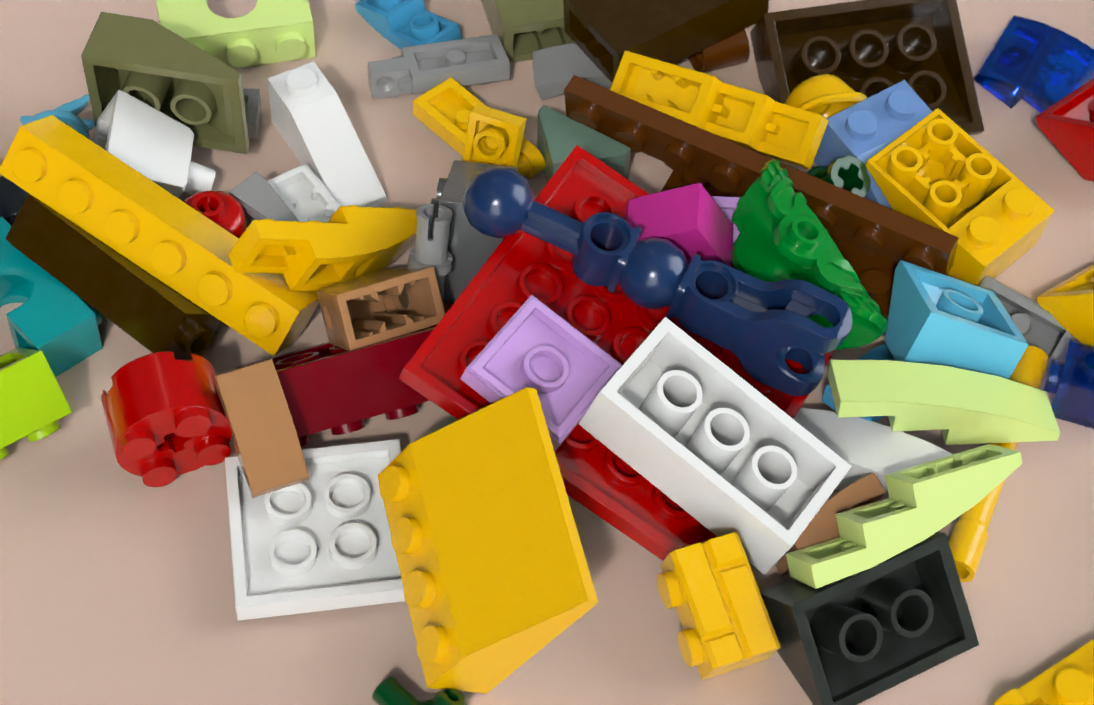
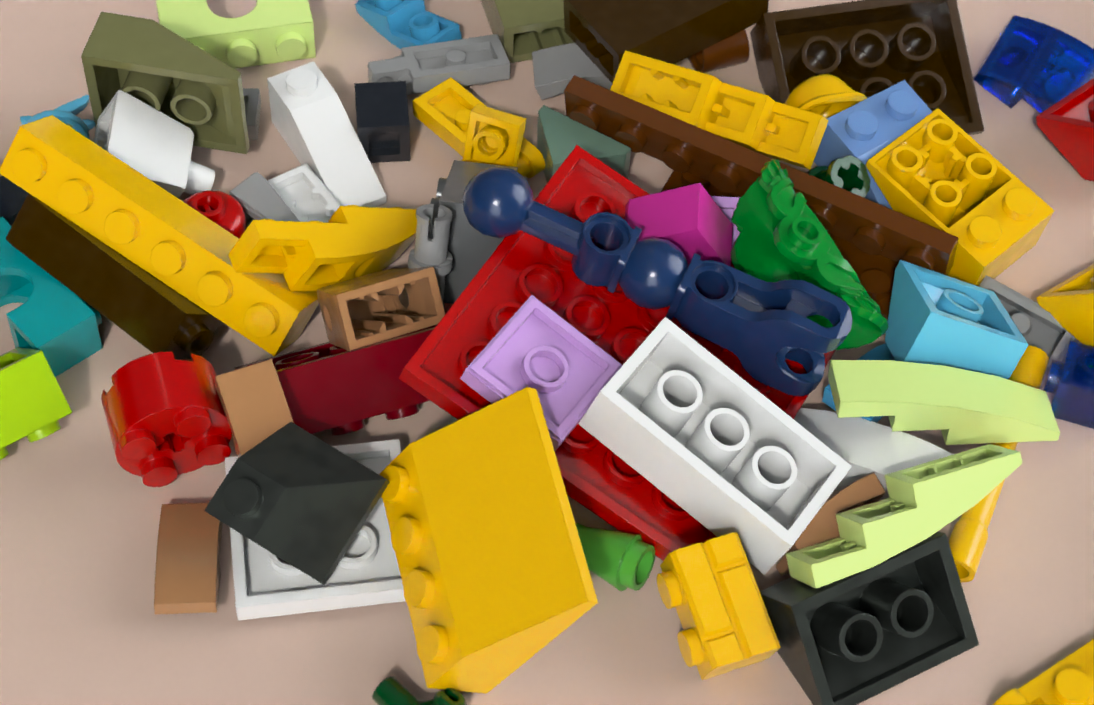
none -> medium nougat slope [154,503,223,615]
none -> pearl dark grey slope [204,422,389,585]
none -> black brick [355,81,411,163]
none -> bright green cone [575,523,655,591]

